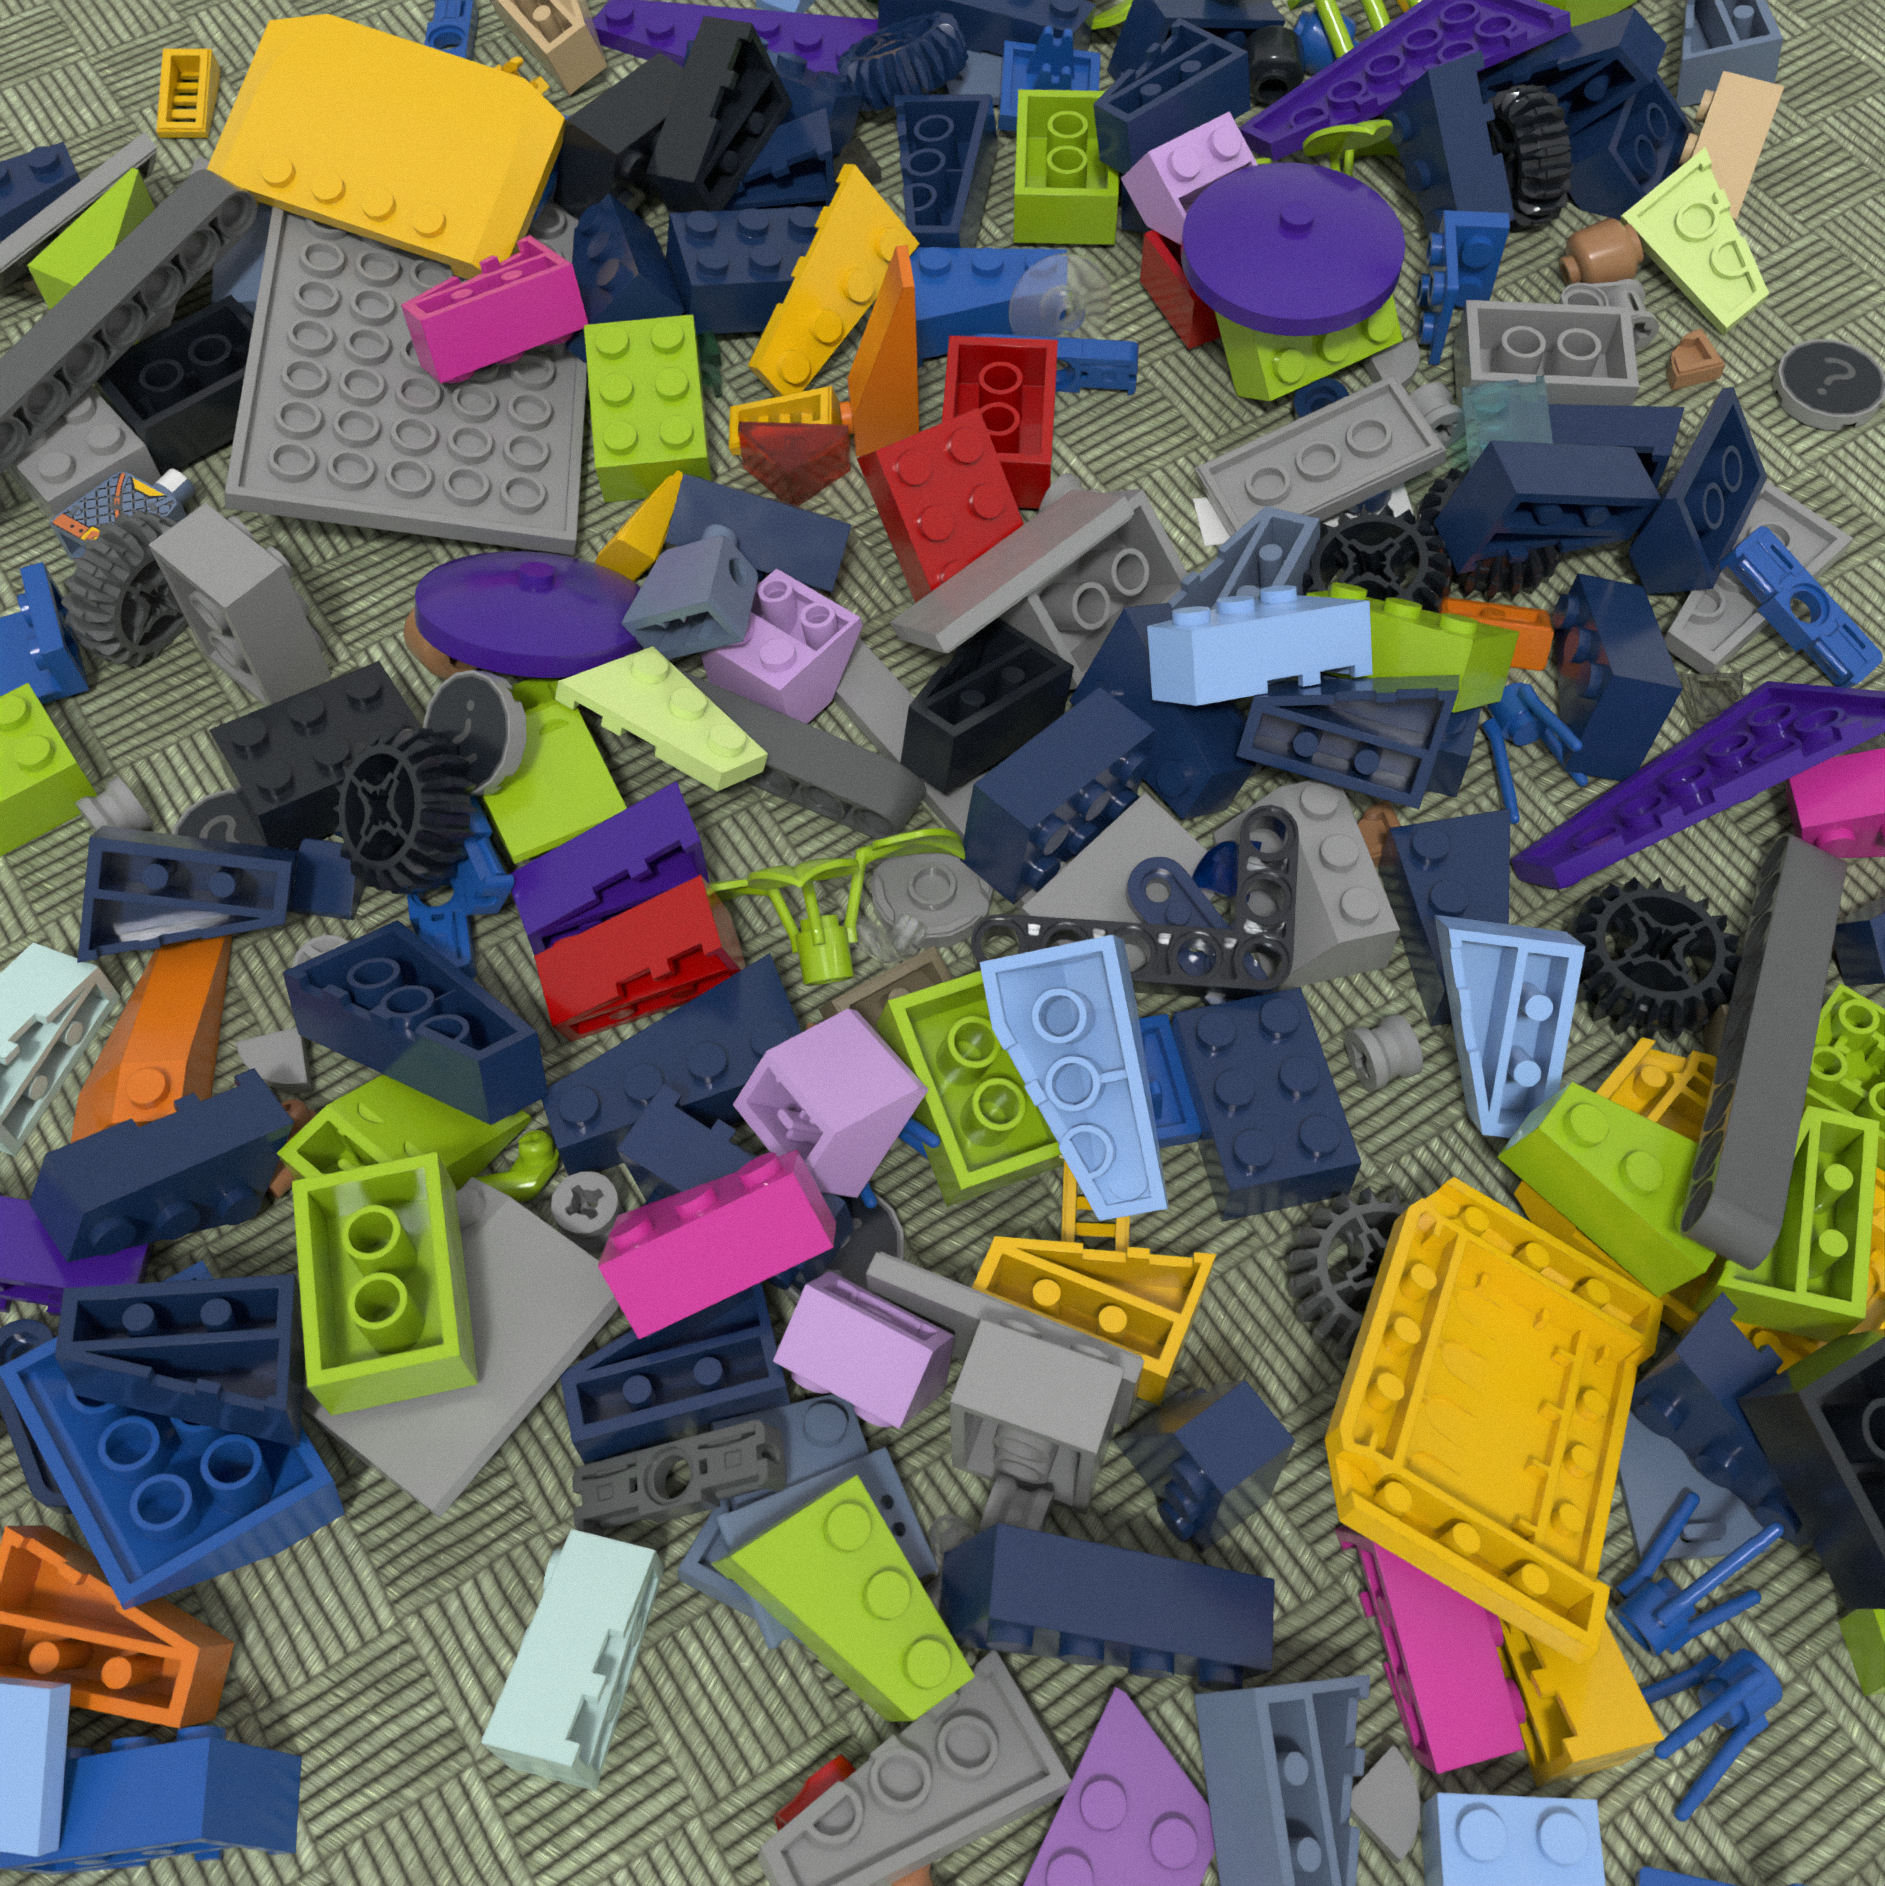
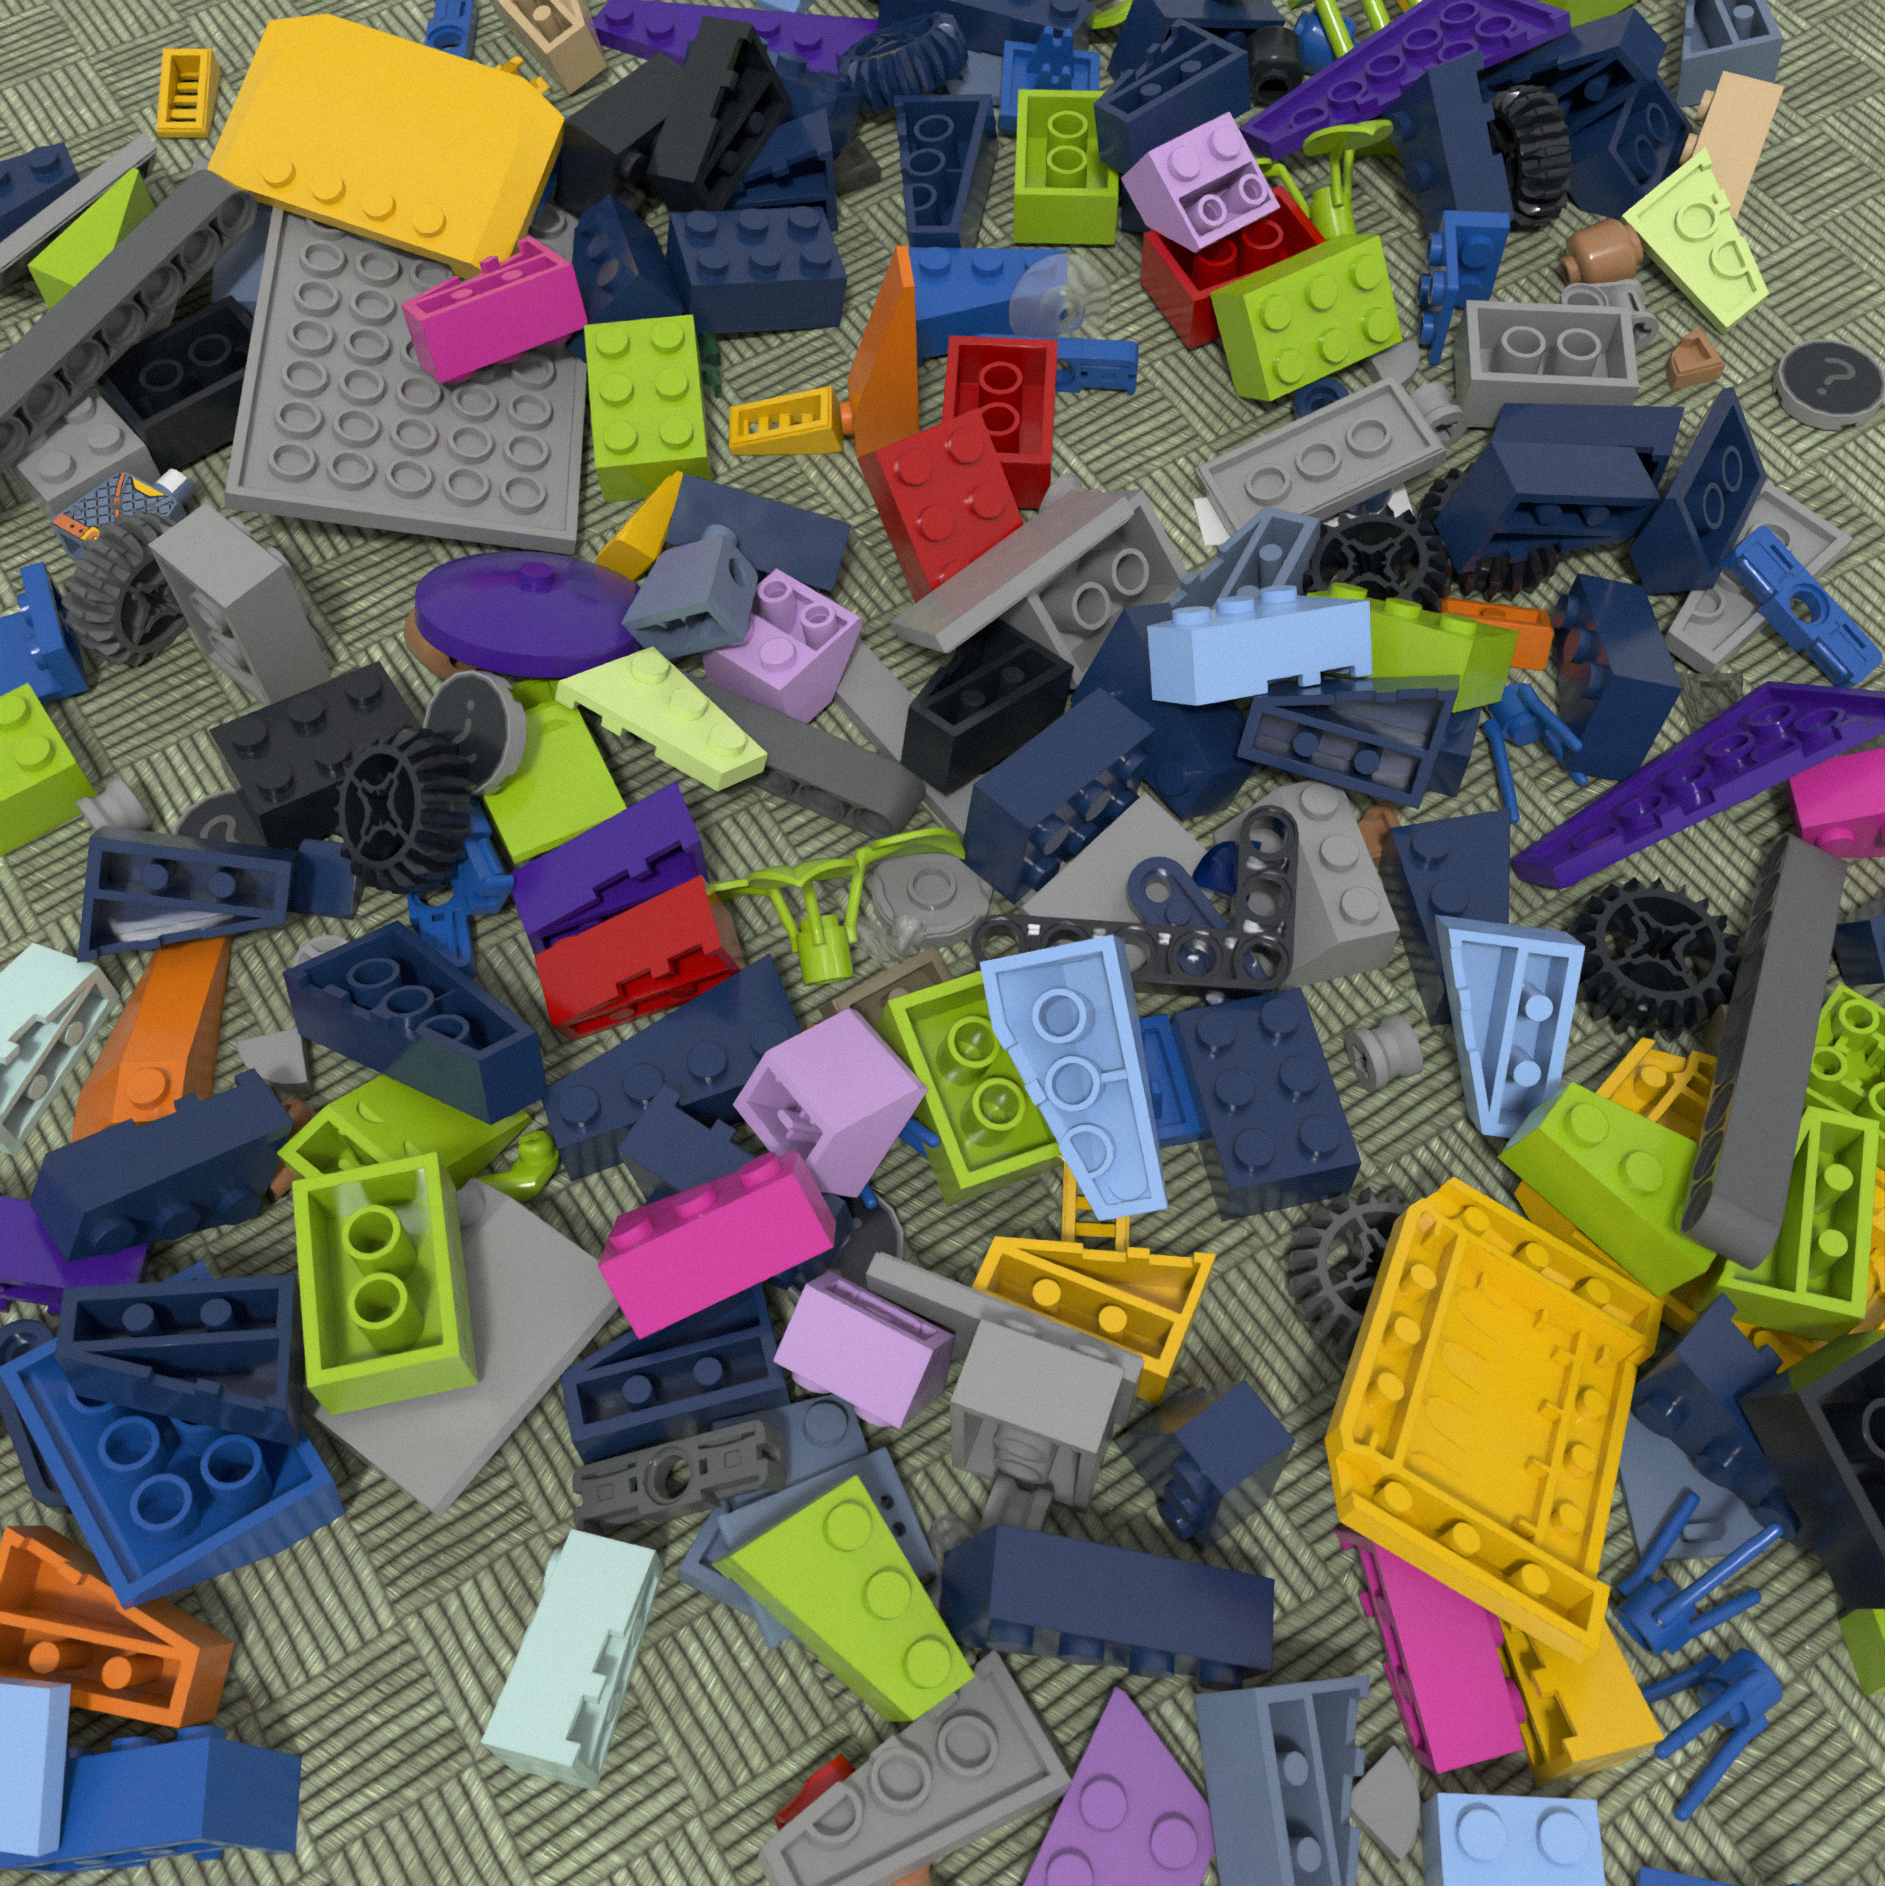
light grey wheel [551,1171,624,1253] -> none
clear red slope [738,421,851,507] -> none
yellow wing [748,164,920,397] -> none
dark purple dish [1181,162,1405,336] -> none
clear light blue plate [1461,375,1553,471] -> none

